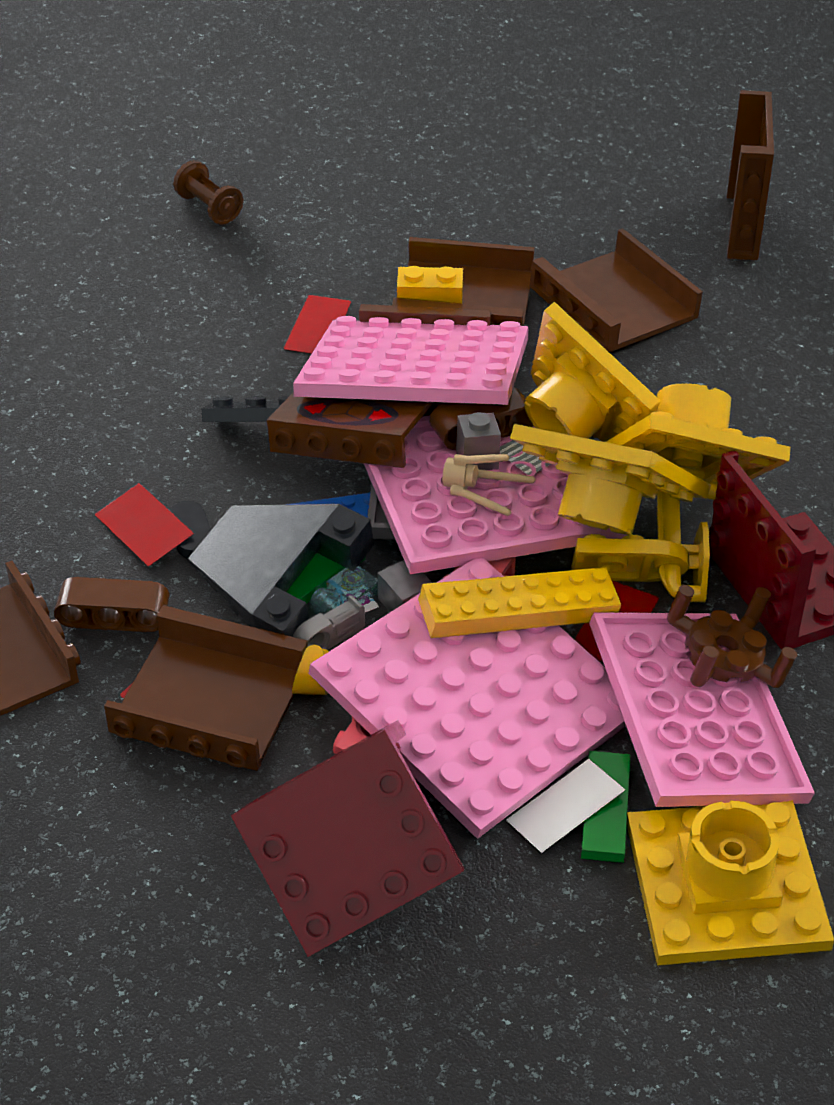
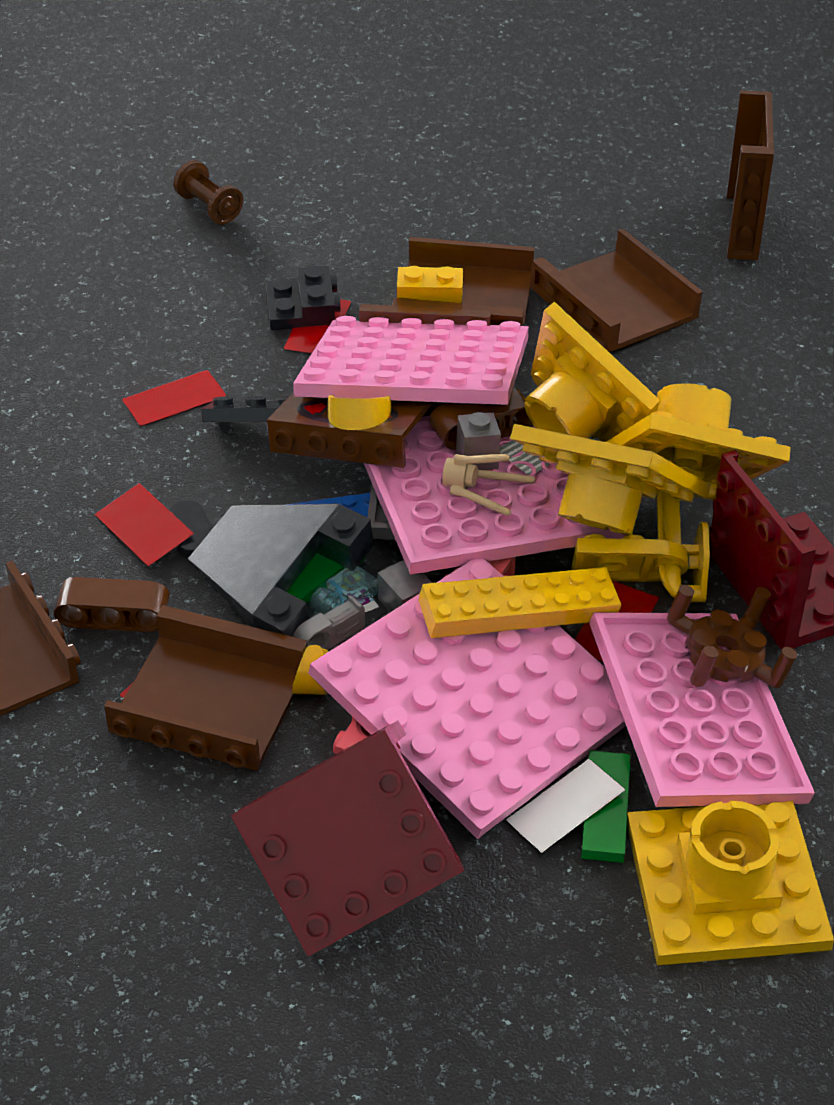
none -> red sticker [122,370,226,426]
none -> black plate [266,265,341,330]
none -> yellow helmet [328,395,391,430]

